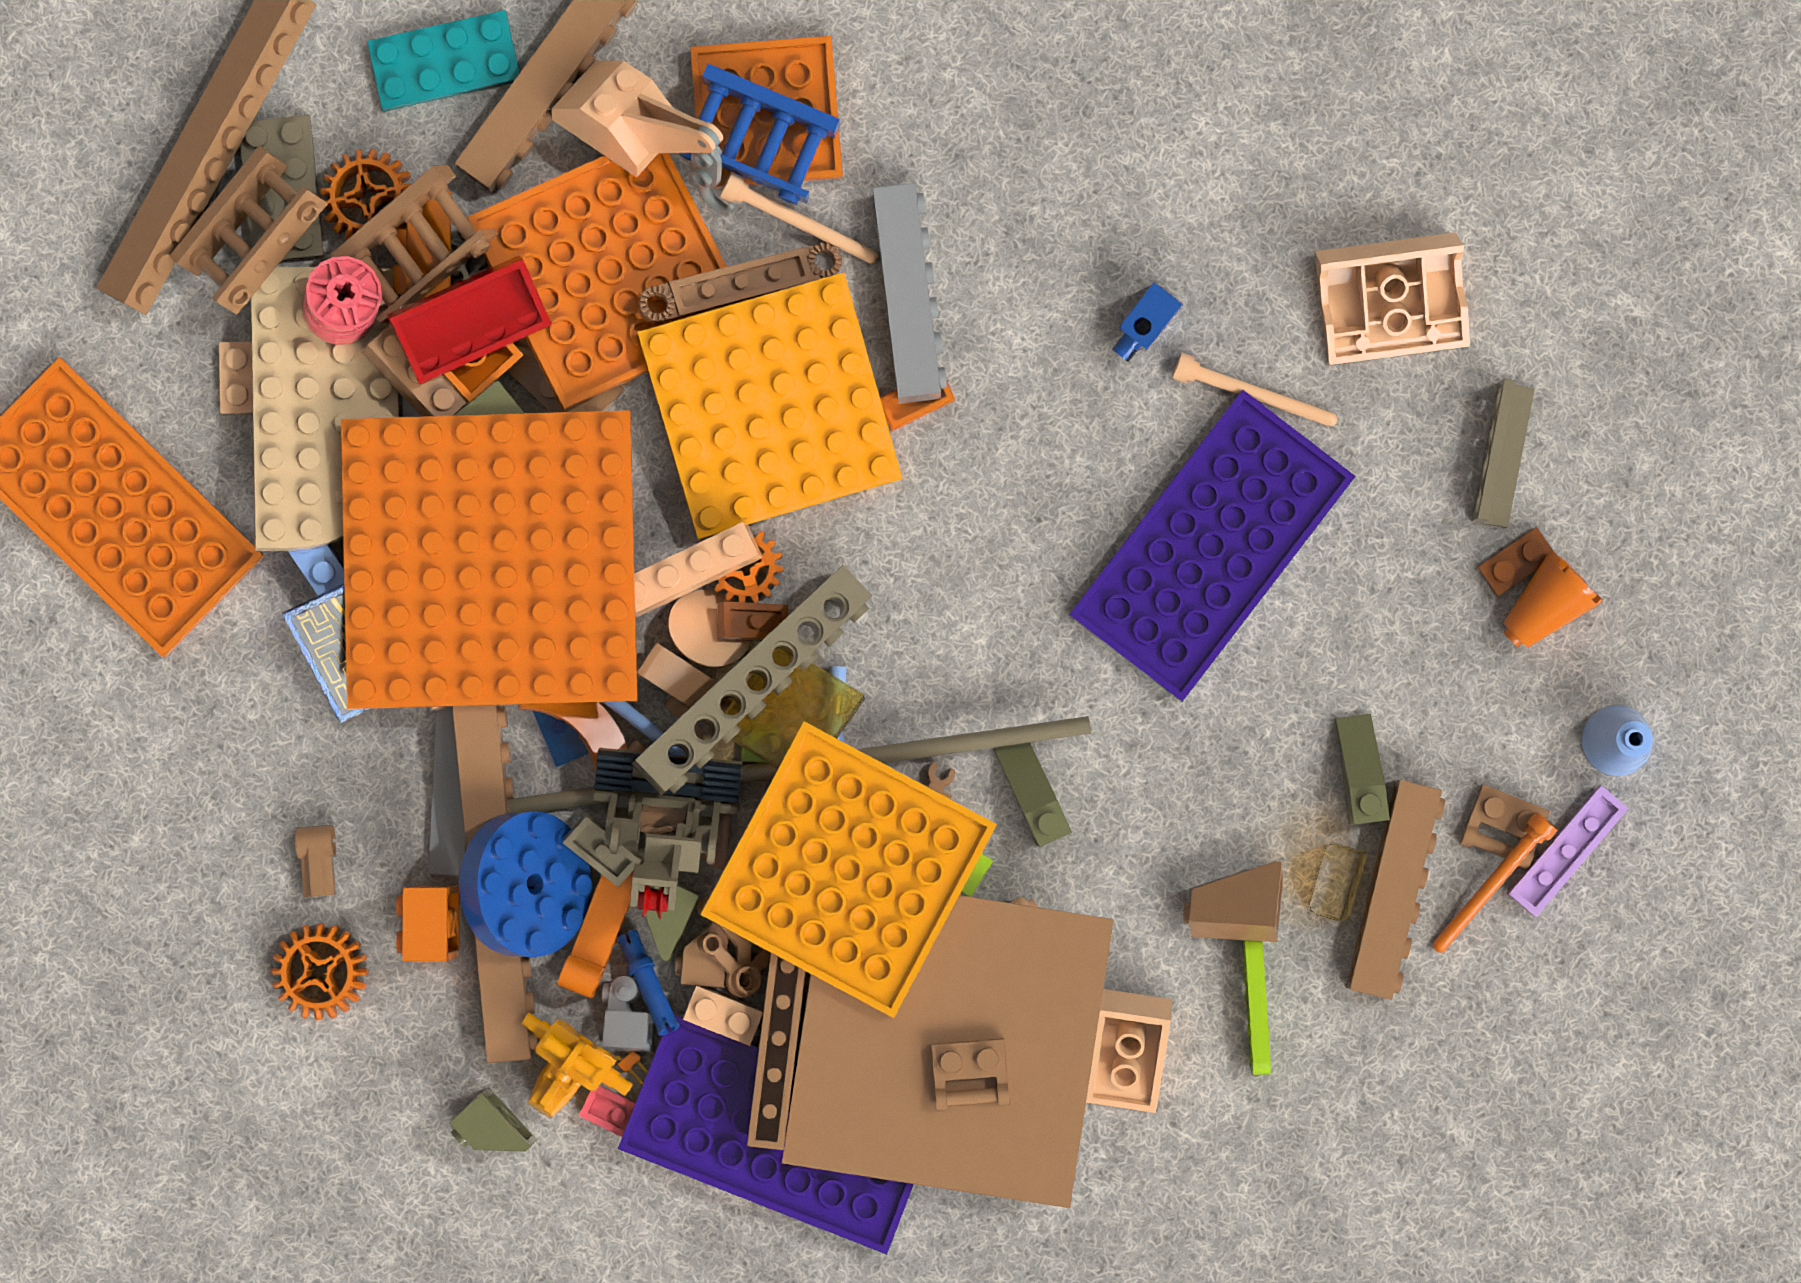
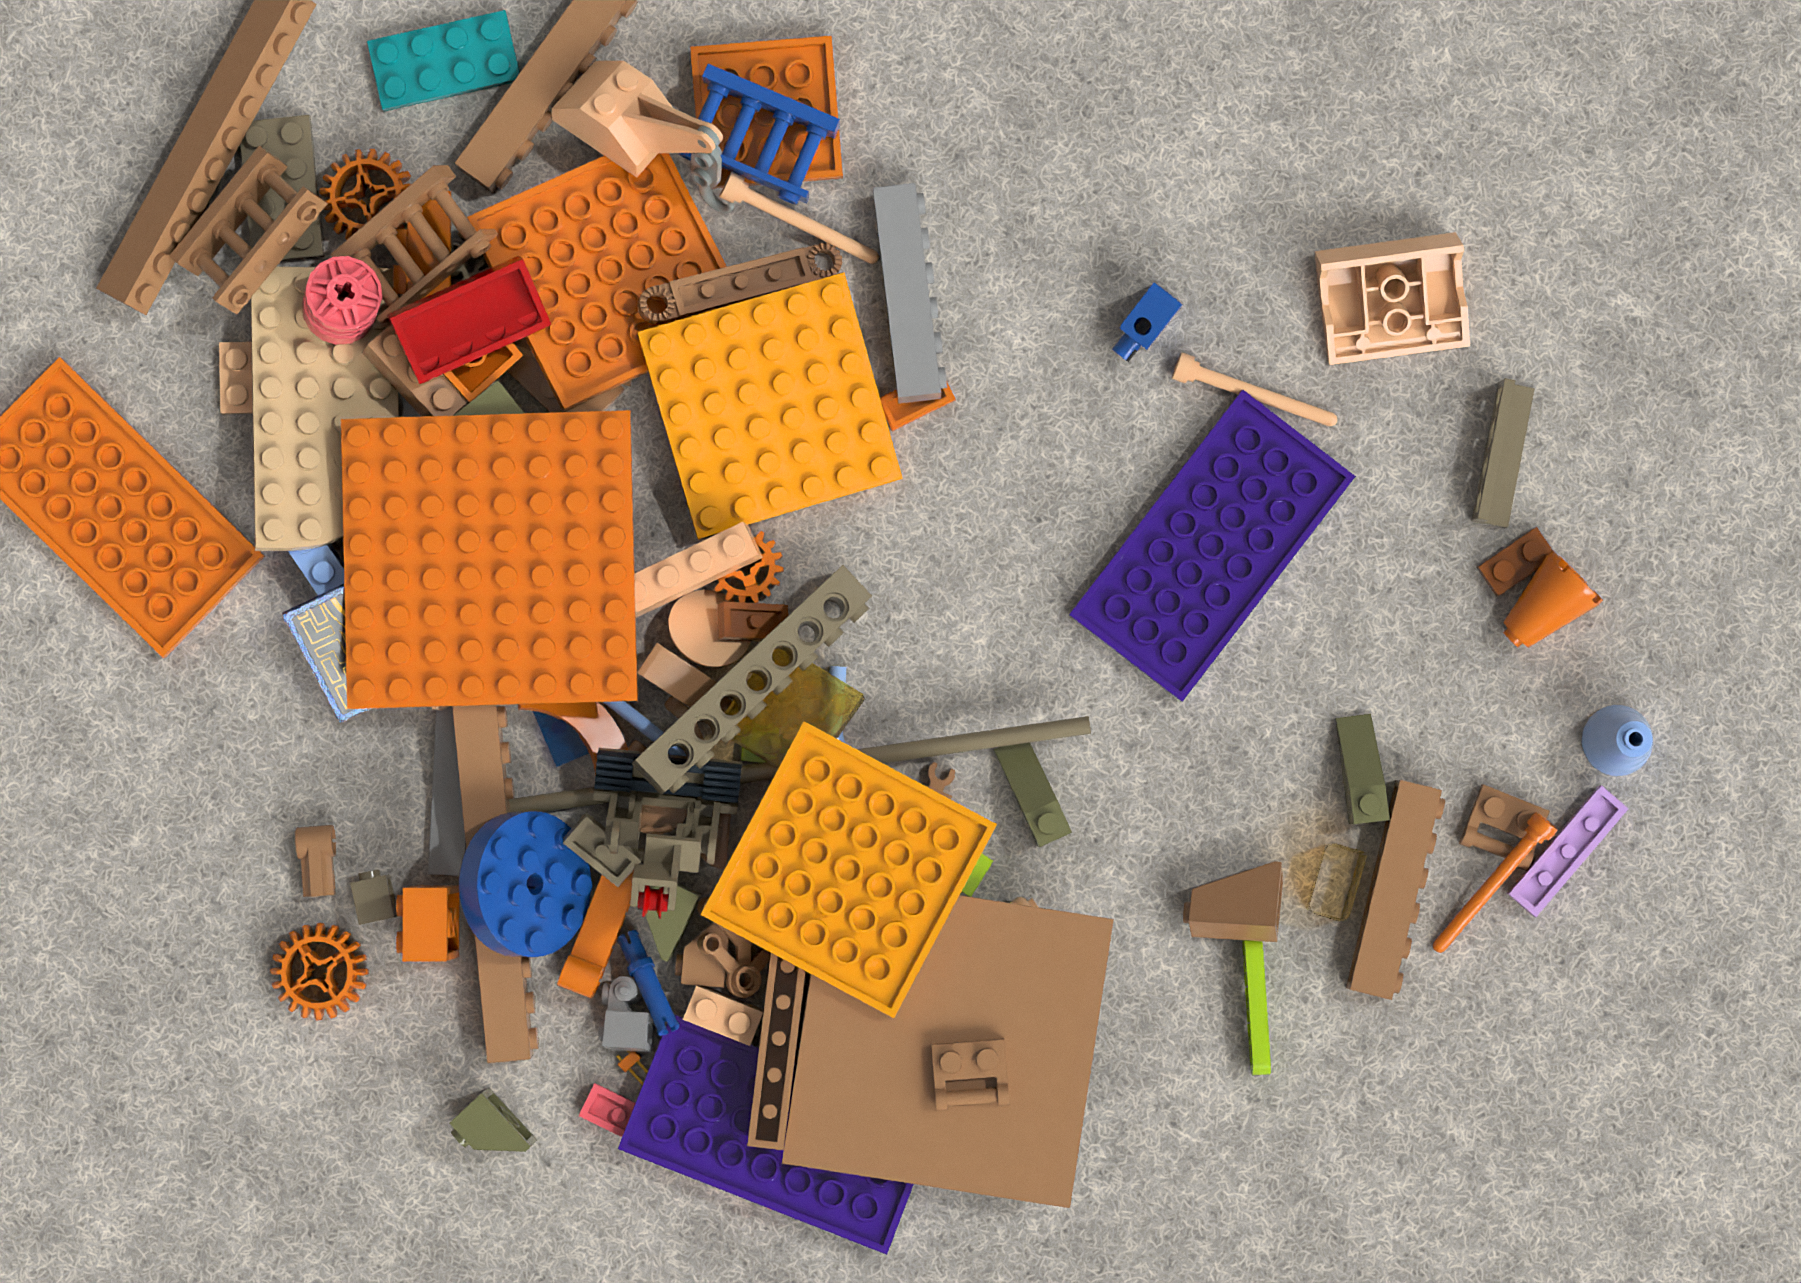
light orange piece [521,1012,633,1119] -> none
light nougat slope [1086,989,1172,1113] -> none
none -> dark tan brick [350,869,397,925]

